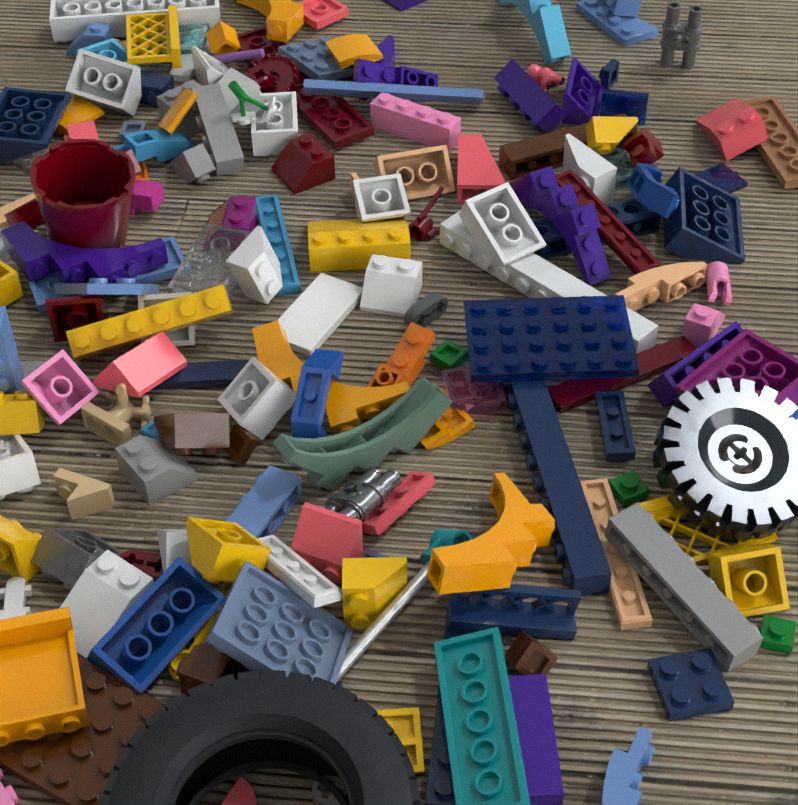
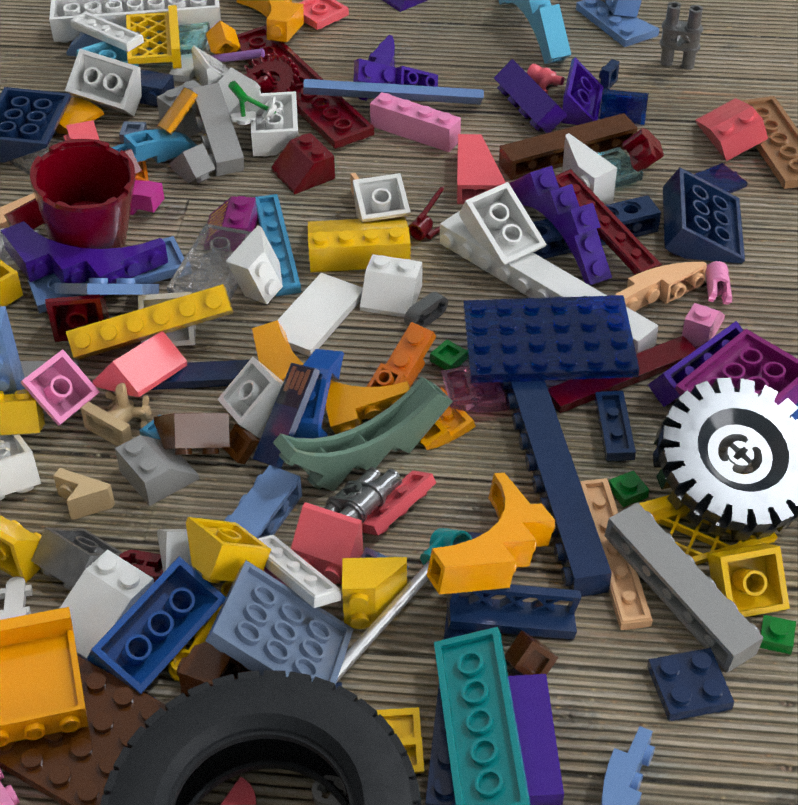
sand blue plate [277,37,354,80] -> none
light orange slope [325,34,383,69] -> none
light nougat slope [373,144,455,200] -> none
yellow slope [585,116,638,155] -> none
blue slope [626,163,679,219] -> none
none -> white tile [70,11,144,52]
none -> dark blue piece [253,363,320,469]

